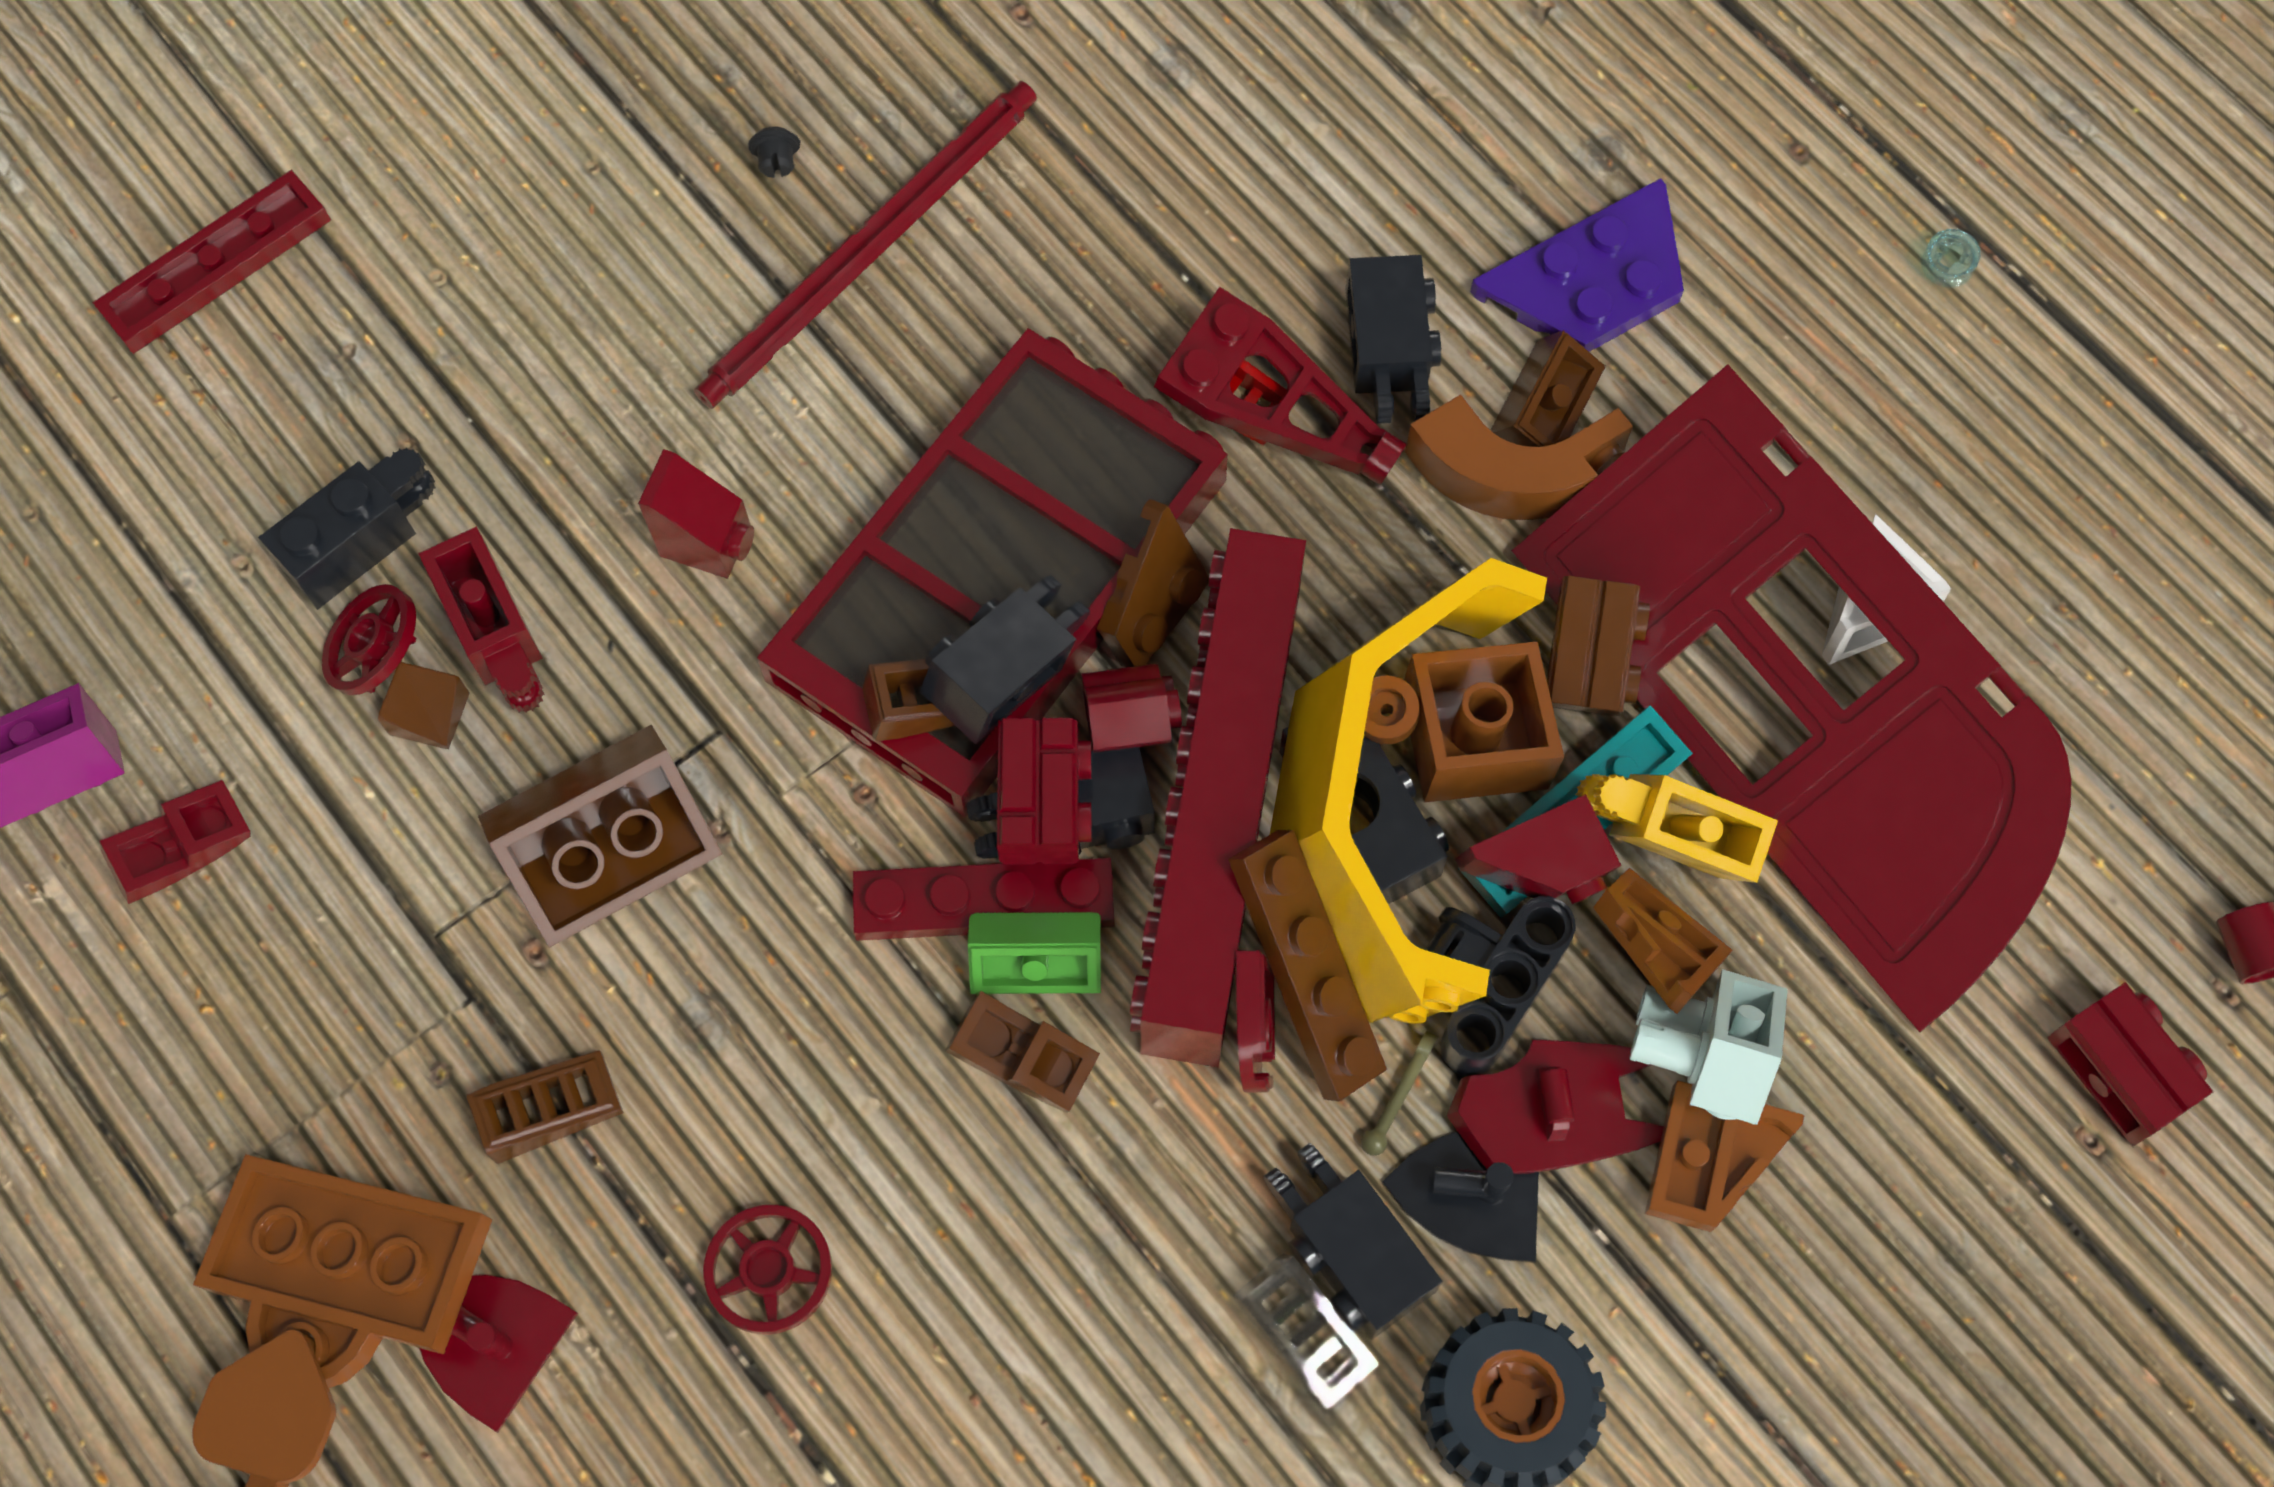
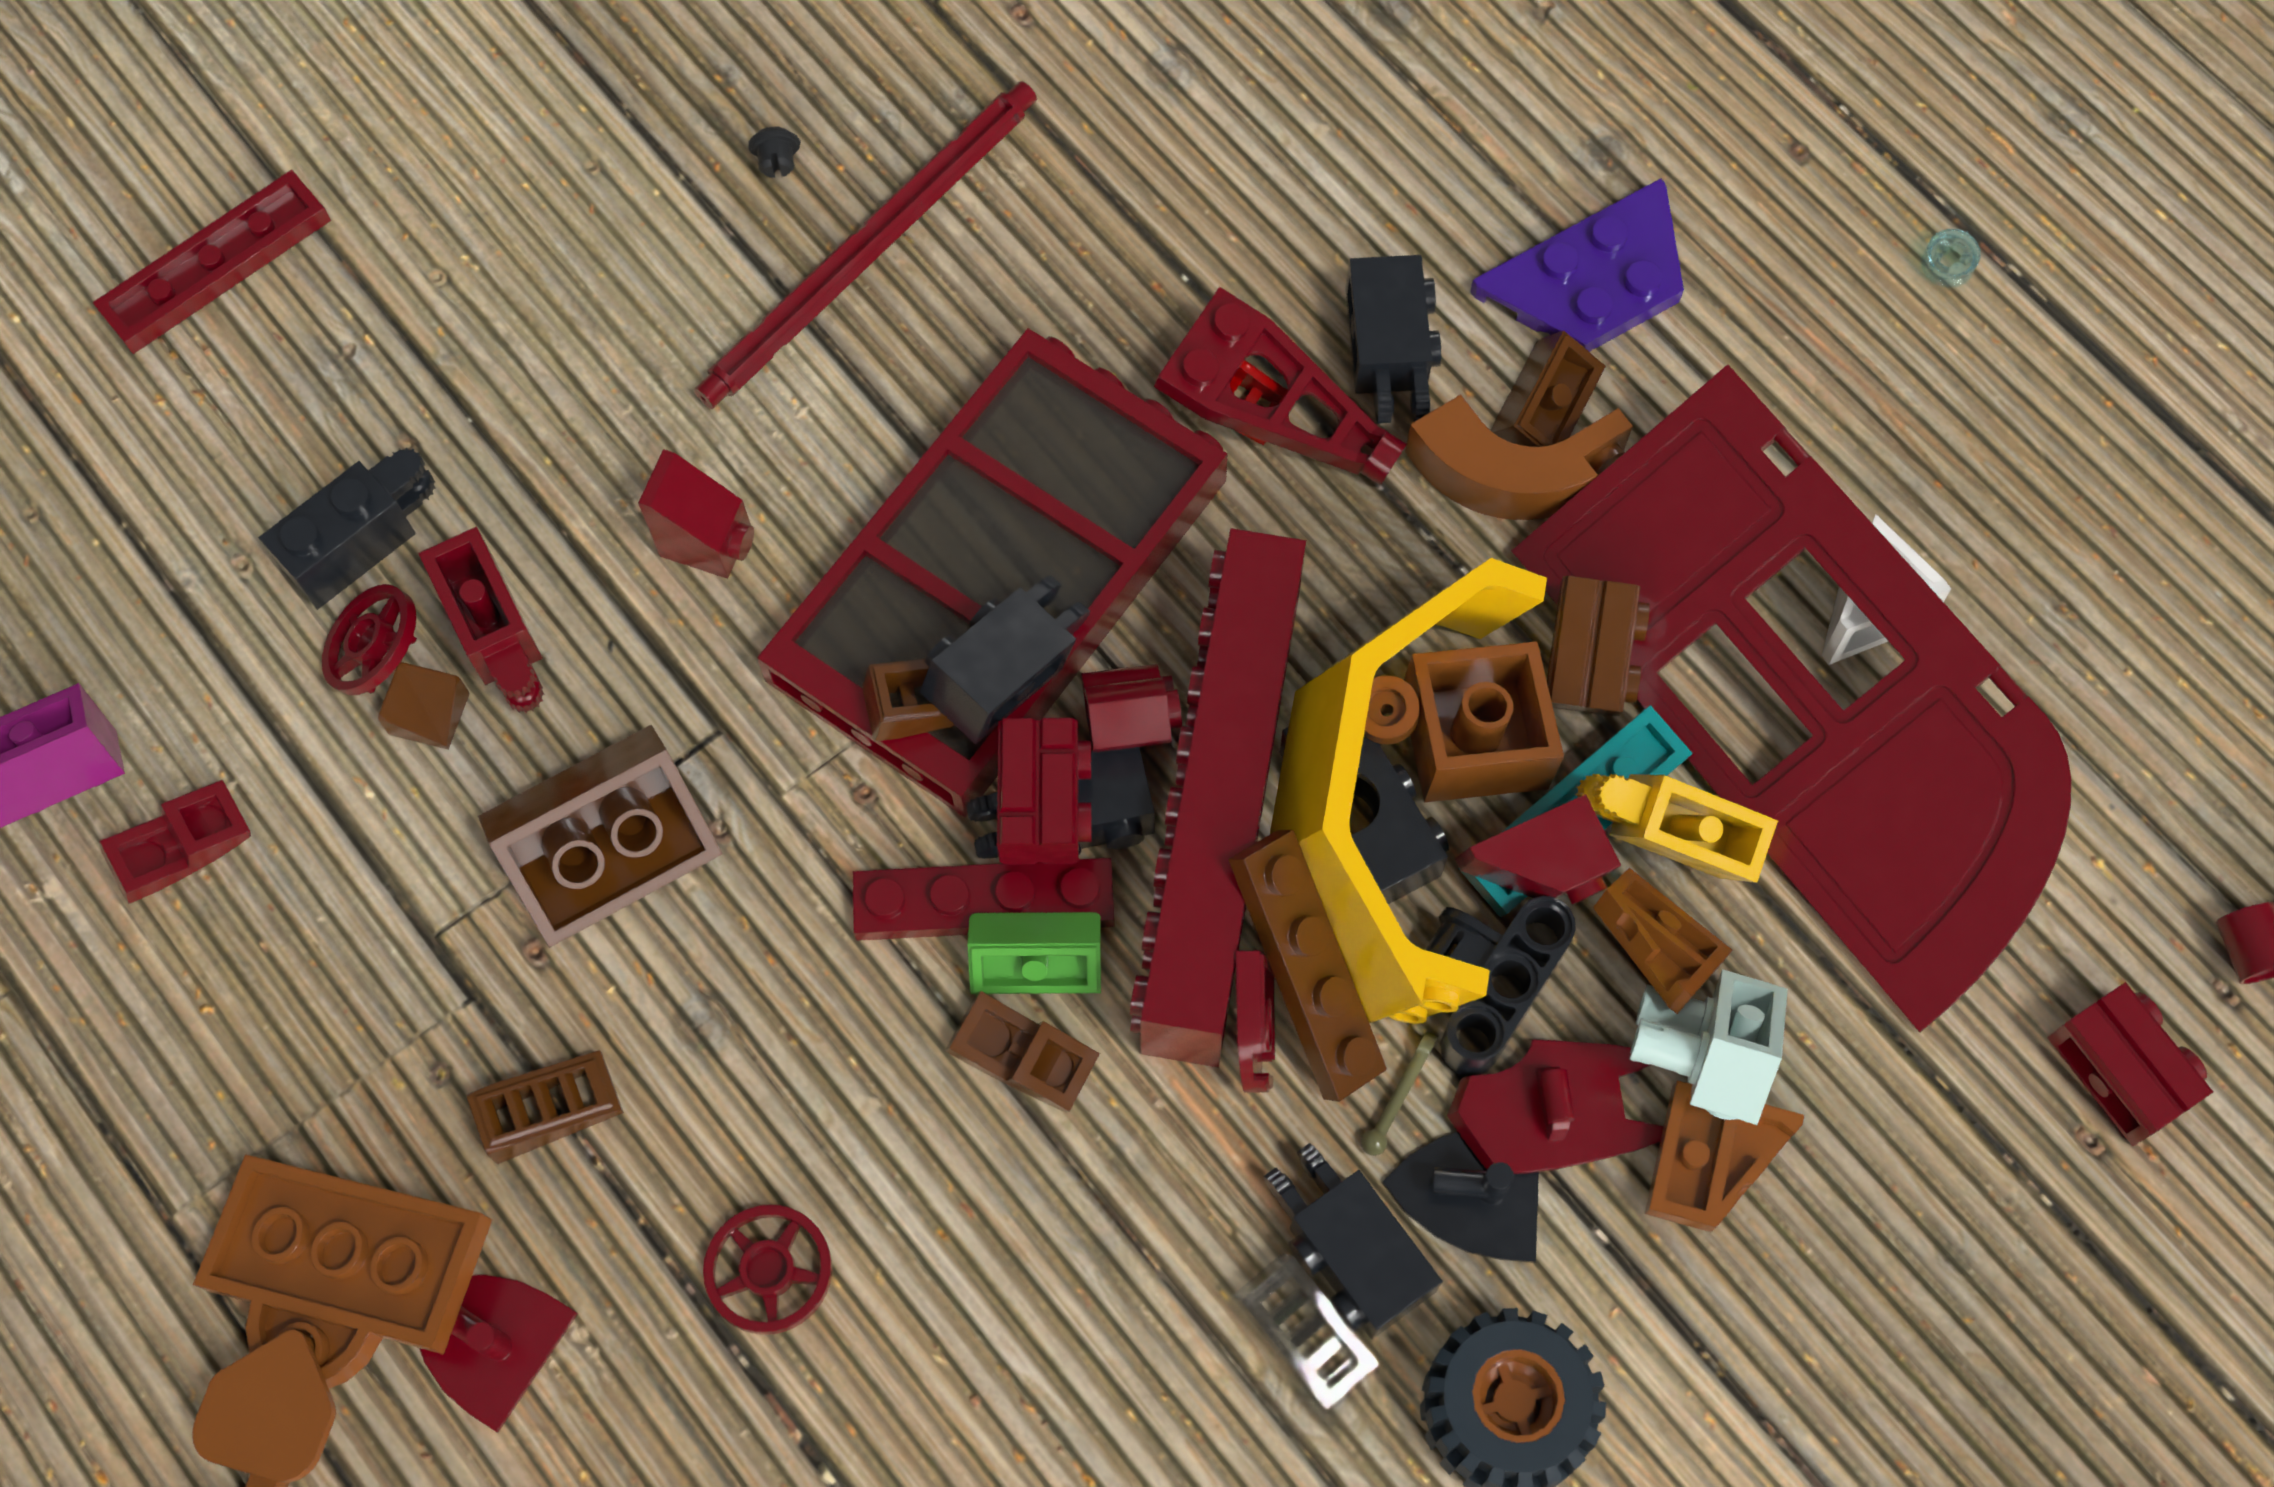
reddish brown wing [1097,499,1209,667] -> none

